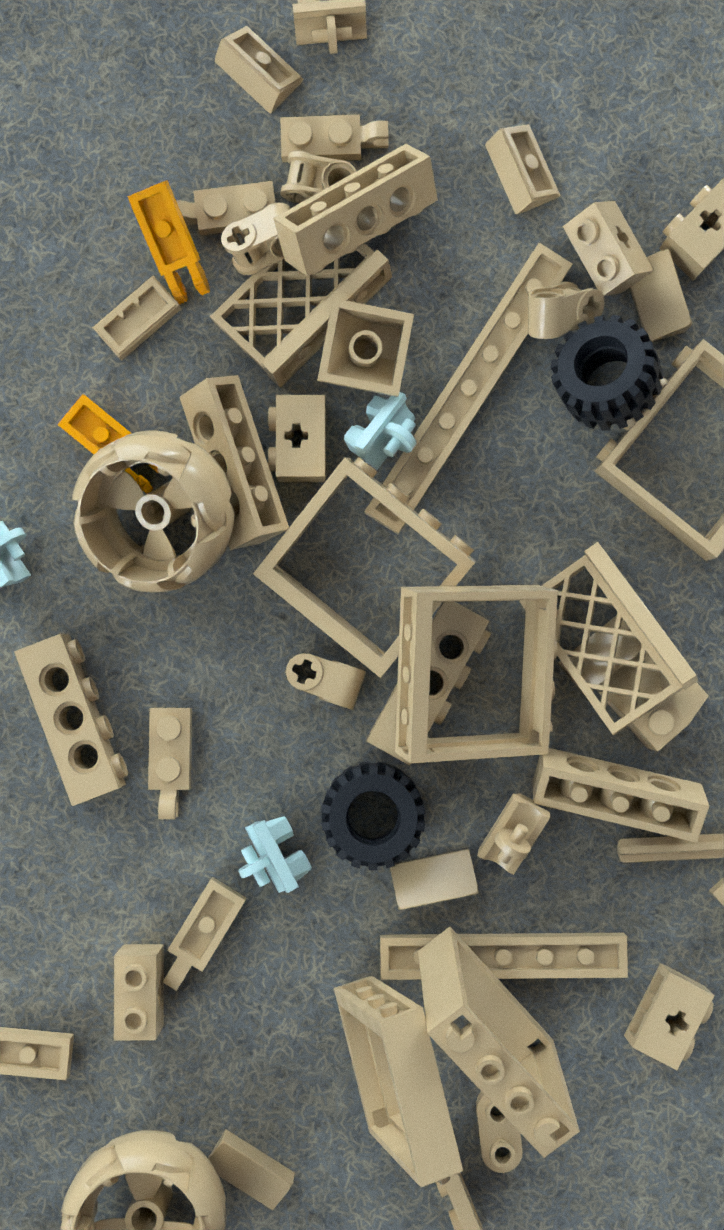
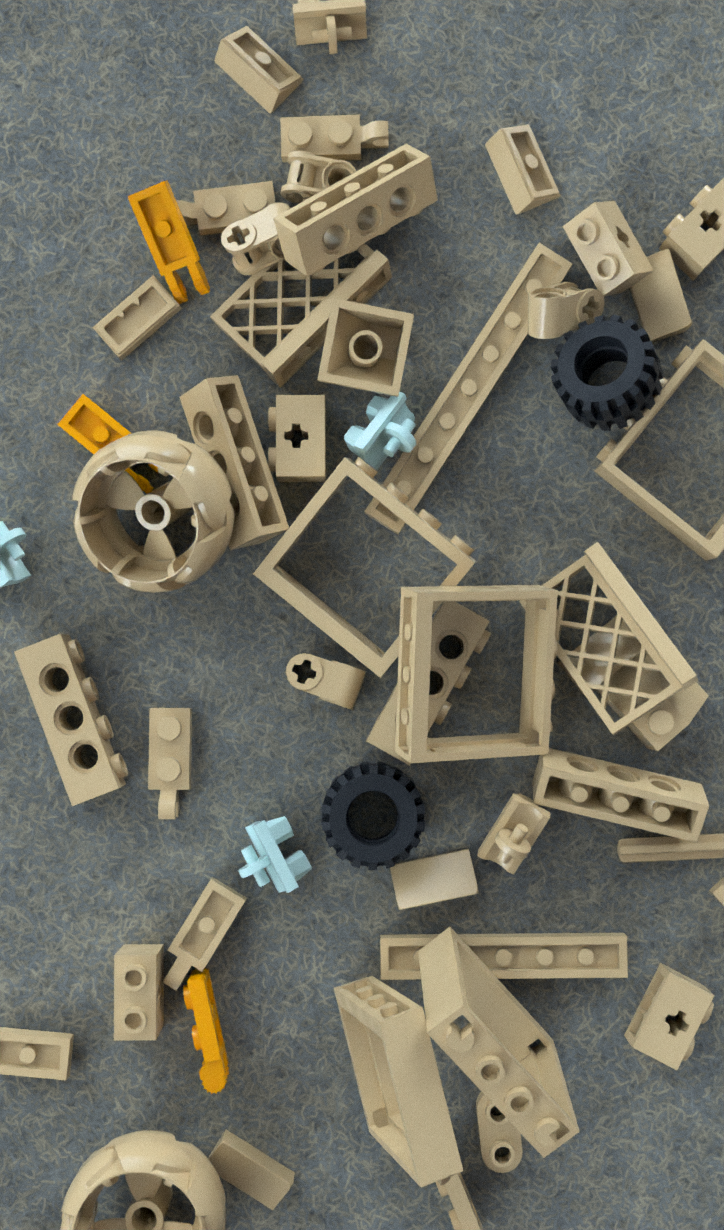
none -> light orange hinge [183,968,230,1094]

